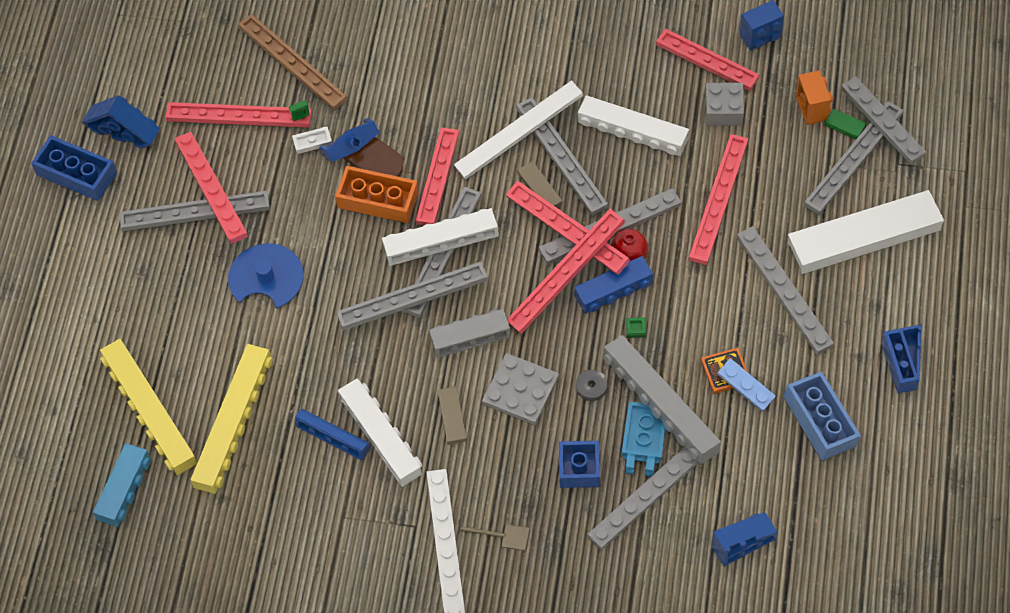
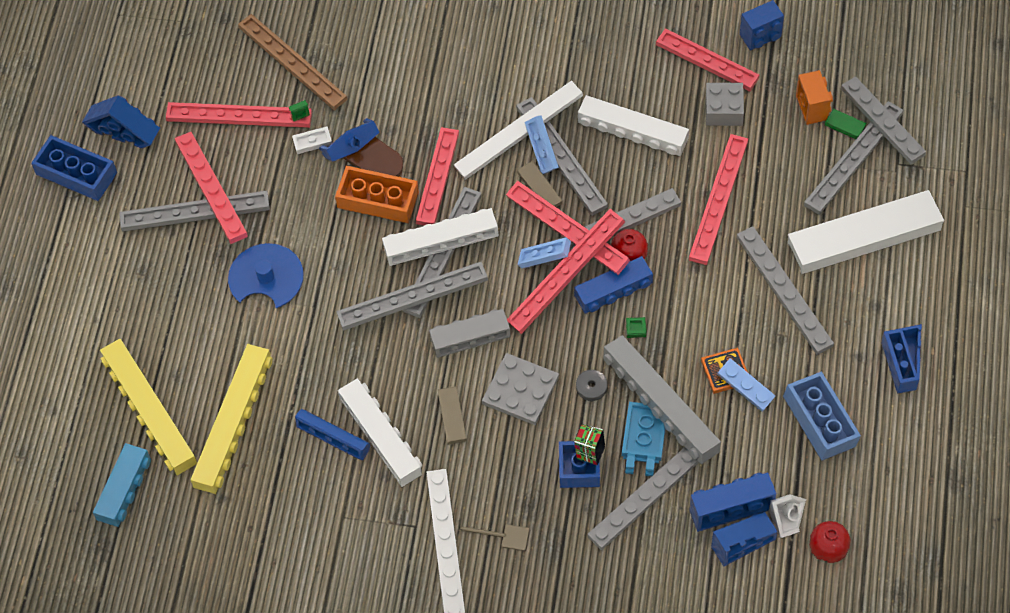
none -> light blue plate [518,237,571,268]
none -> light blue plate [524,115,559,174]
none -> piece [574,424,605,465]
none -> blue brick [689,472,777,532]
none -> white slope [769,494,806,538]
none -> red cylinder [809,521,851,563]

